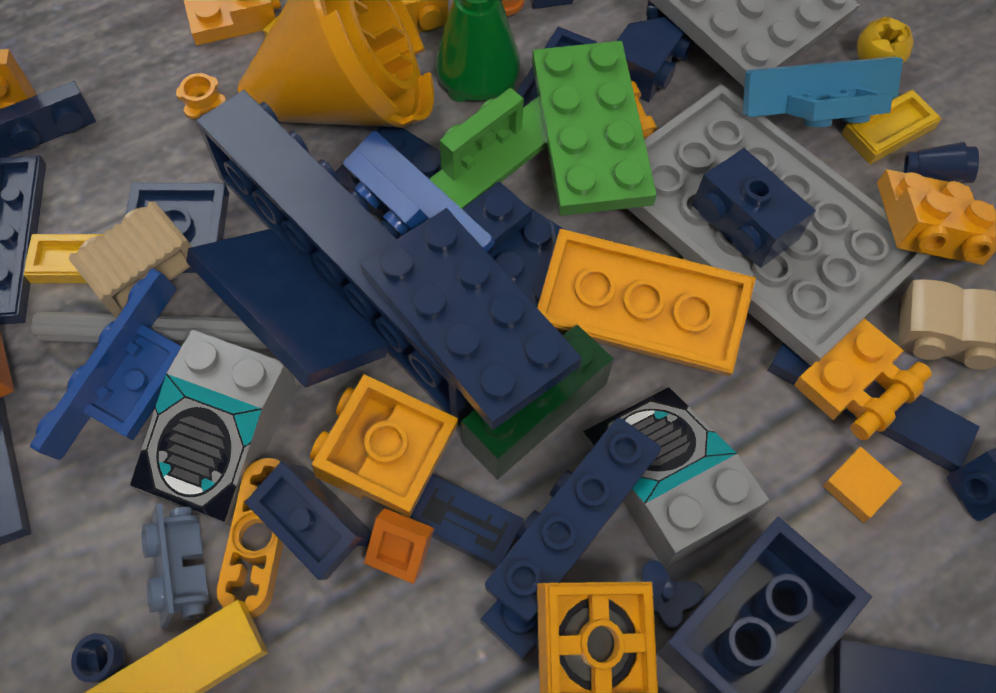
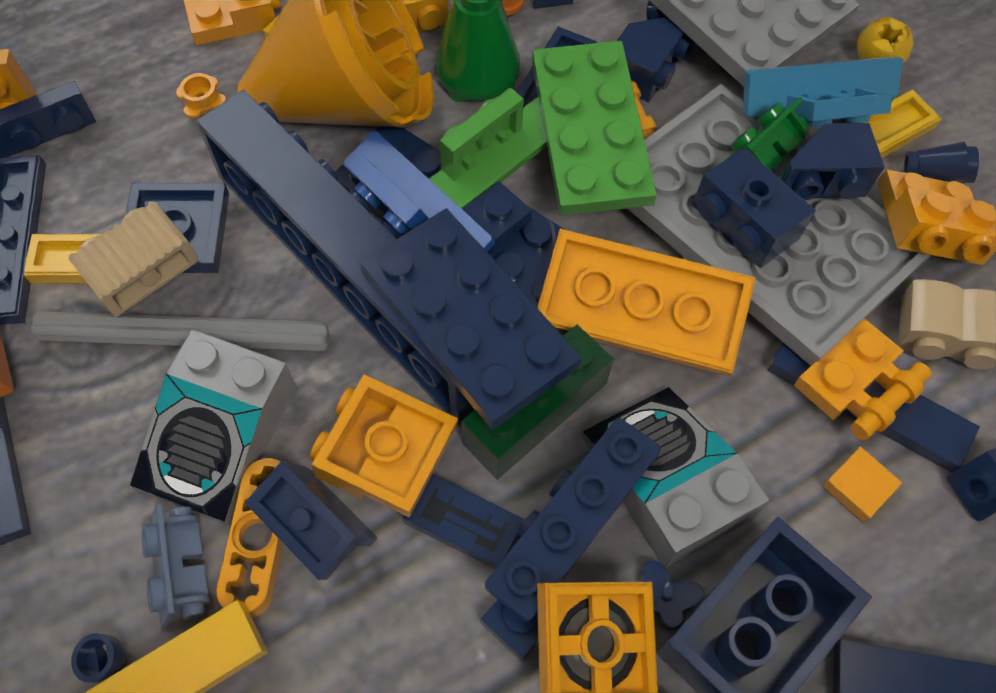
blue bracket [30,268,182,460] -> none
dark blue tile [186,229,390,388] -> none
orange plate [364,508,434,584] -> none
none -> green hinge [724,97,808,171]
none -> dark blue slope [781,123,885,200]

